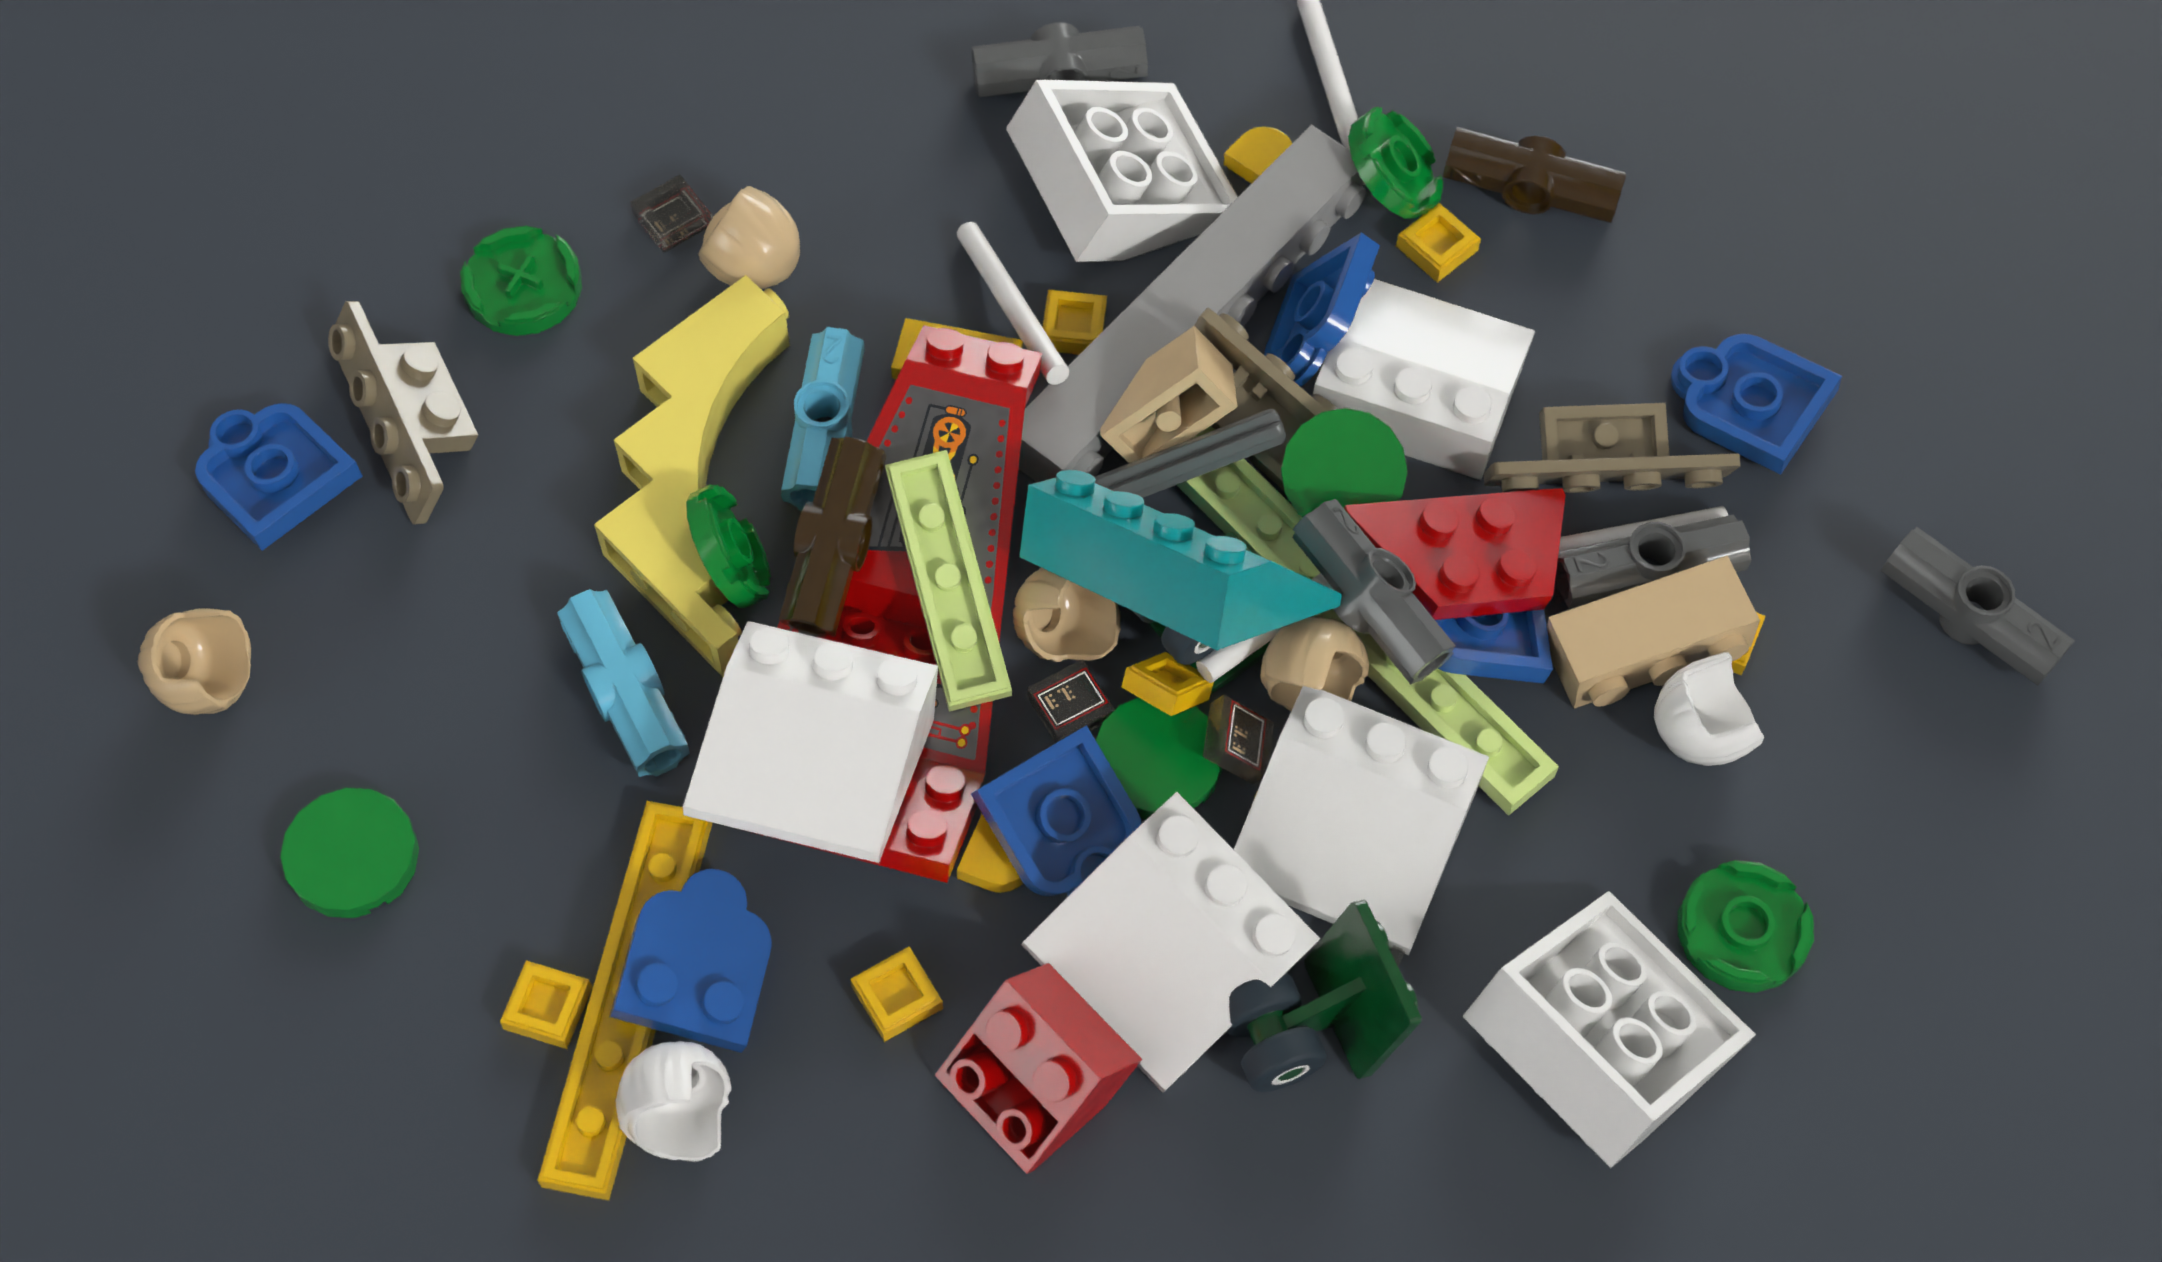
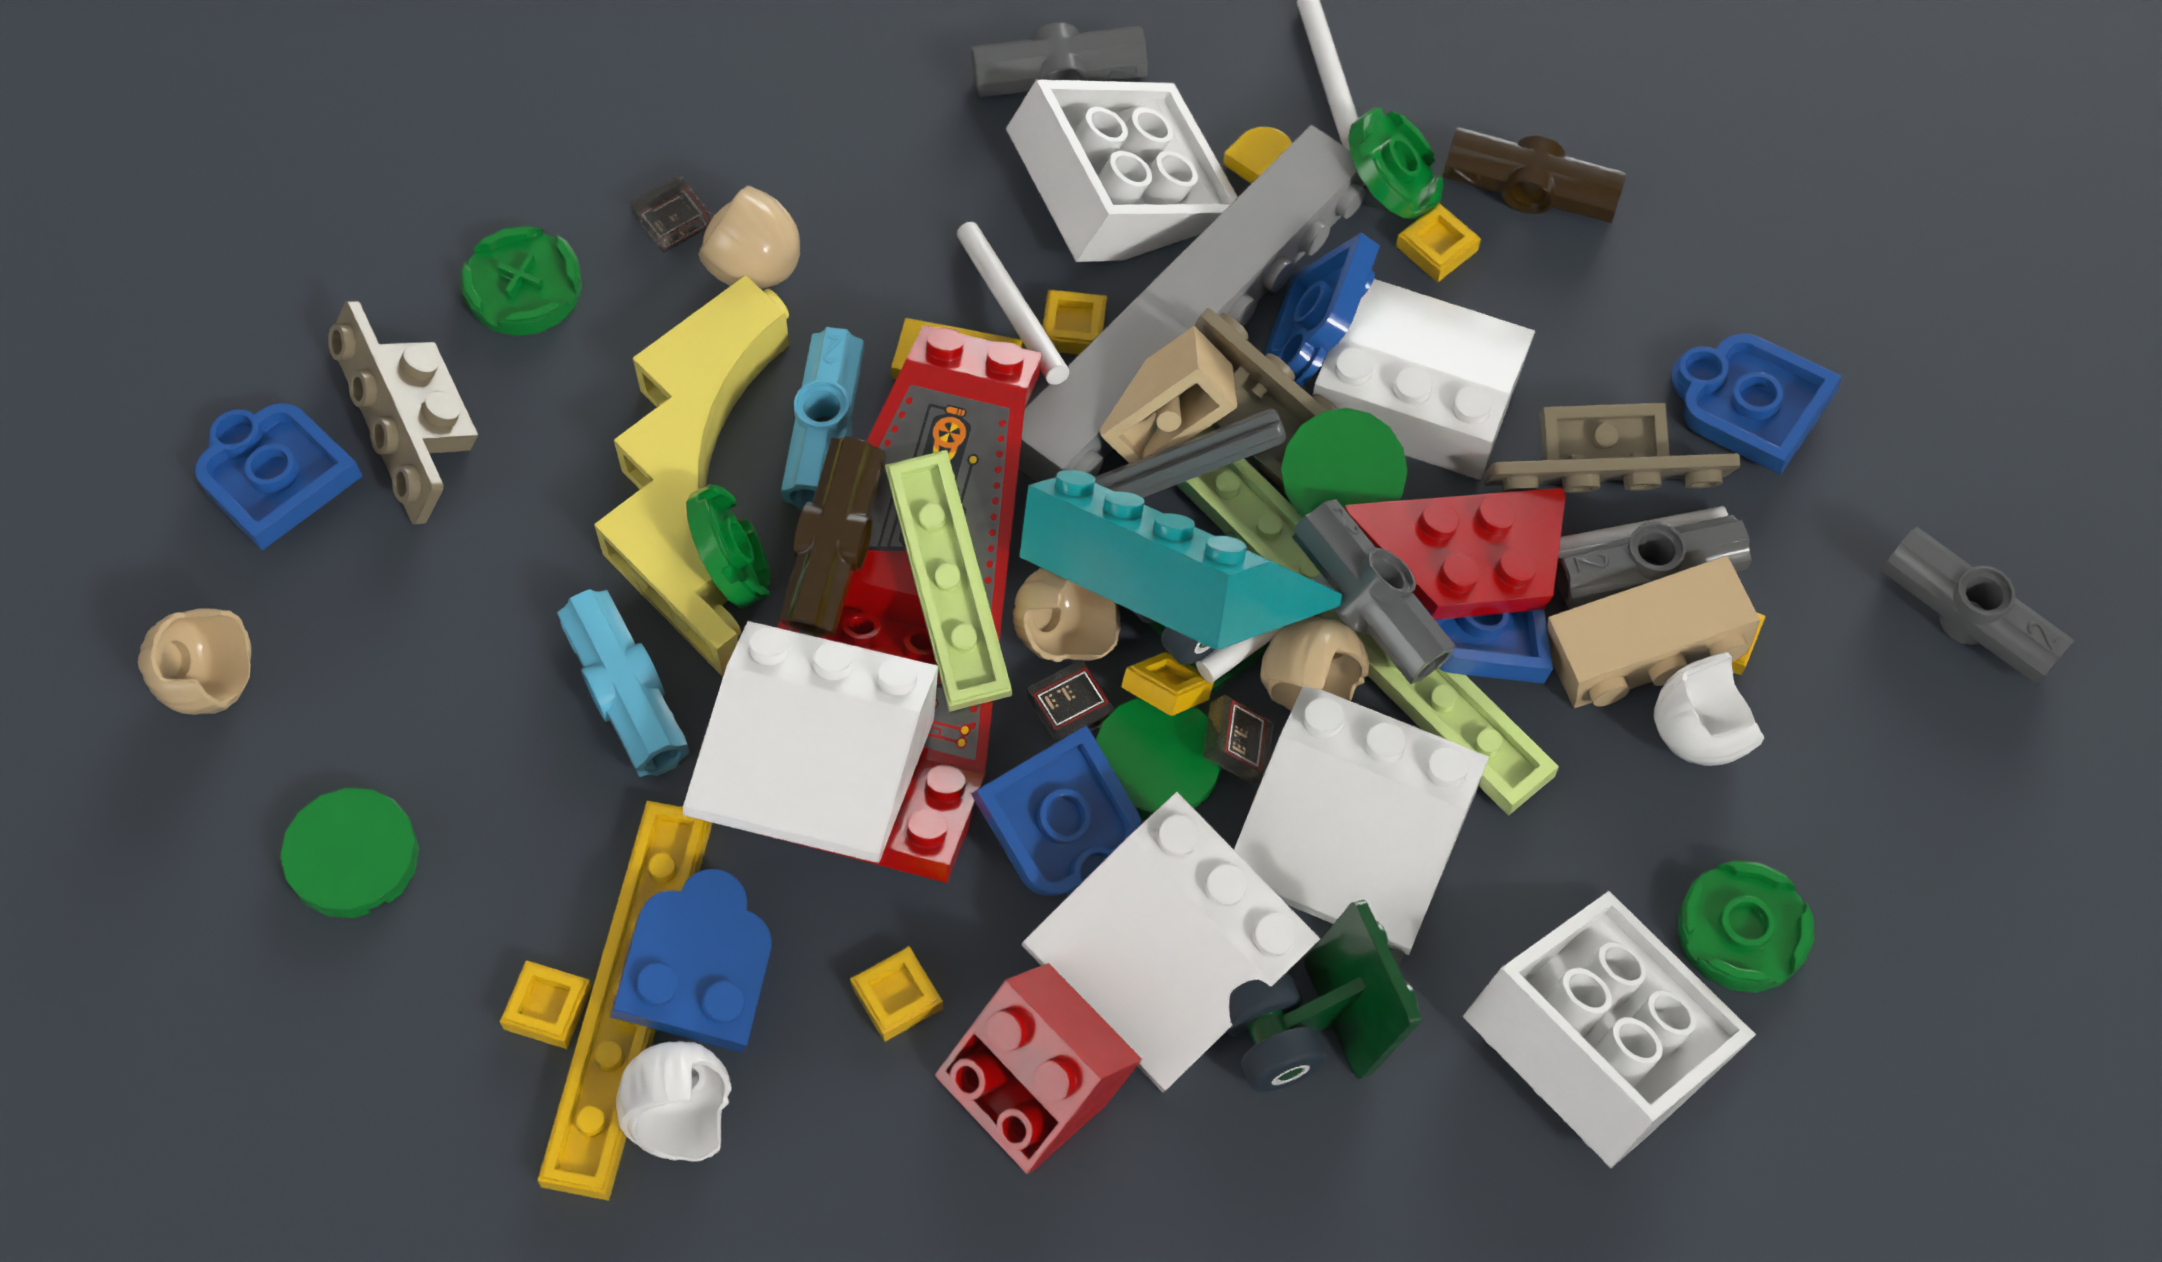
yellow tile [957,814,1023,892] -> none

